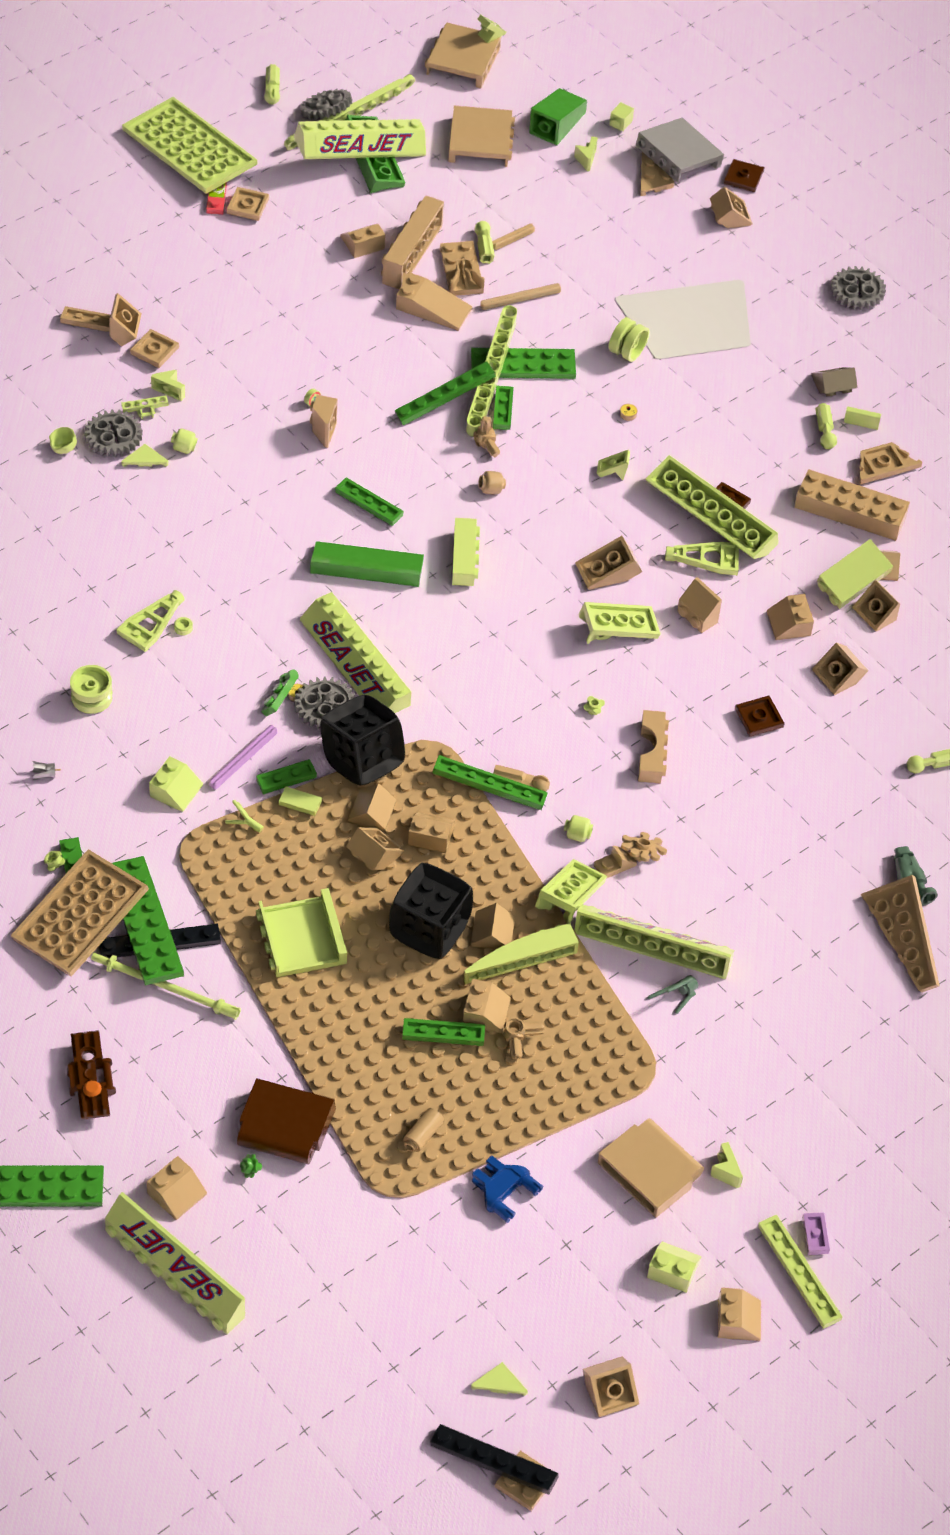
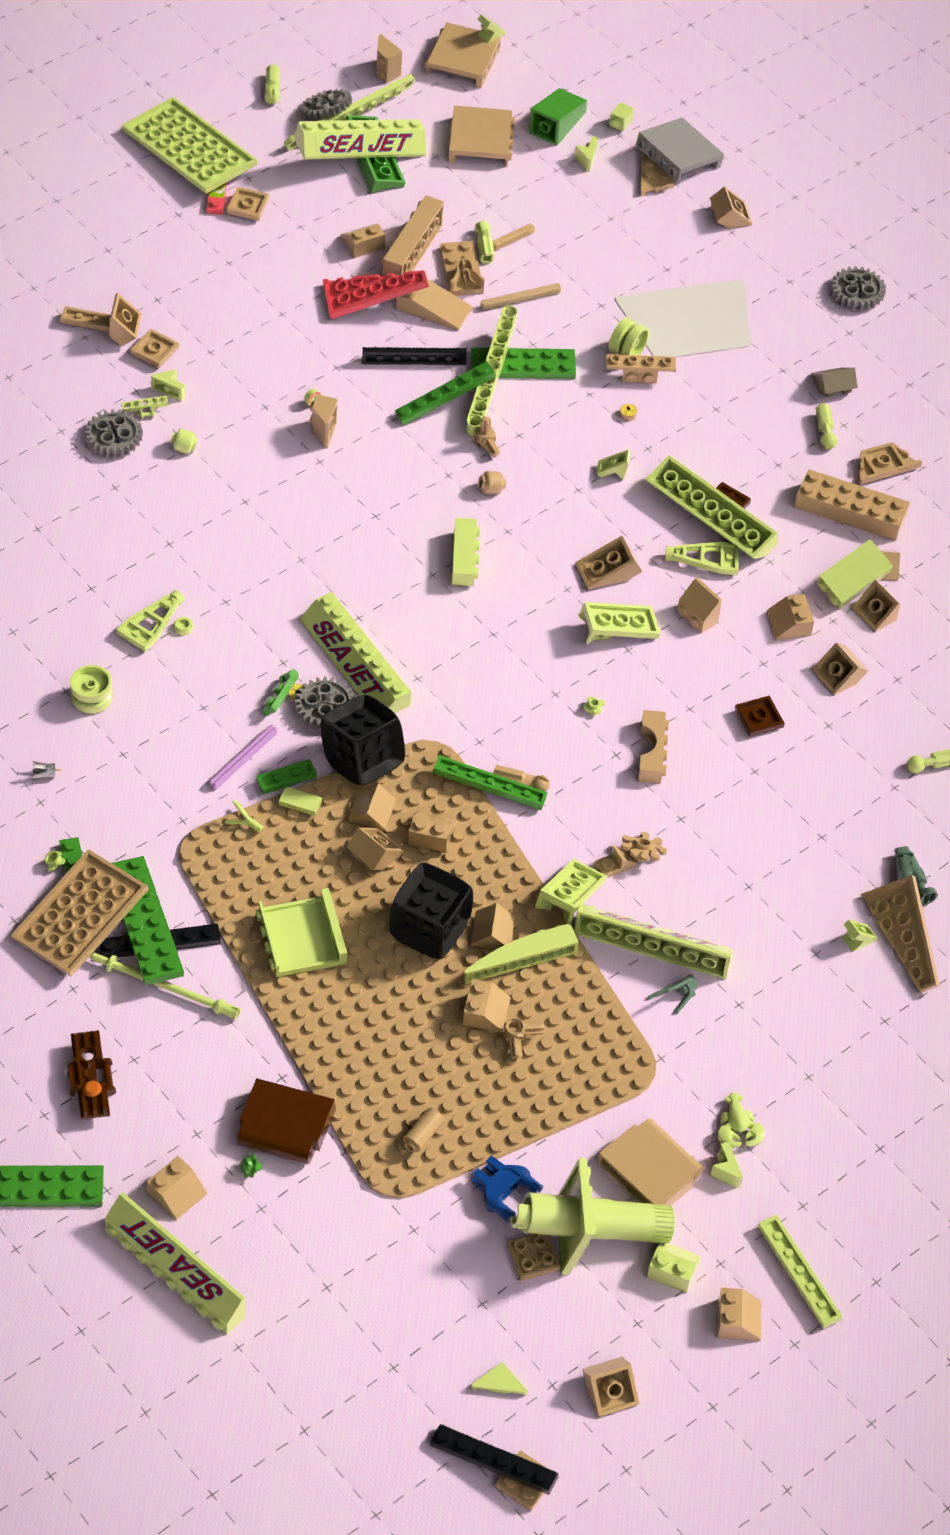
yellowish green hair [49,427,77,454] -> none
yellowish green tile [121,444,169,467] -> none
yellowish green slope [149,756,203,812] -> none
bright green arch [310,541,424,587] -> none
bright green plate [335,477,404,526] -> none
bright green plate [402,1018,485,1046] -> none
bright green plate [493,385,514,430] -> none
yellowish green head [564,815,593,842] -> none
reddish brown plate [724,159,765,192] -> none
lavender plate [802,1212,830,1255] -> none
yellowish green tile [844,406,881,430] -> none
none -> coral wing [322,270,429,319]
none -> black plate [362,347,467,365]
none -> tan slope [376,34,402,84]
none -> tan tile [507,1234,561,1281]
none -> yellowish green piece [510,1158,675,1275]
none -> tan bracket [606,354,676,383]
none -> yellowish green animal [717,1092,765,1148]
none -> yellowish green slope [843,919,878,952]

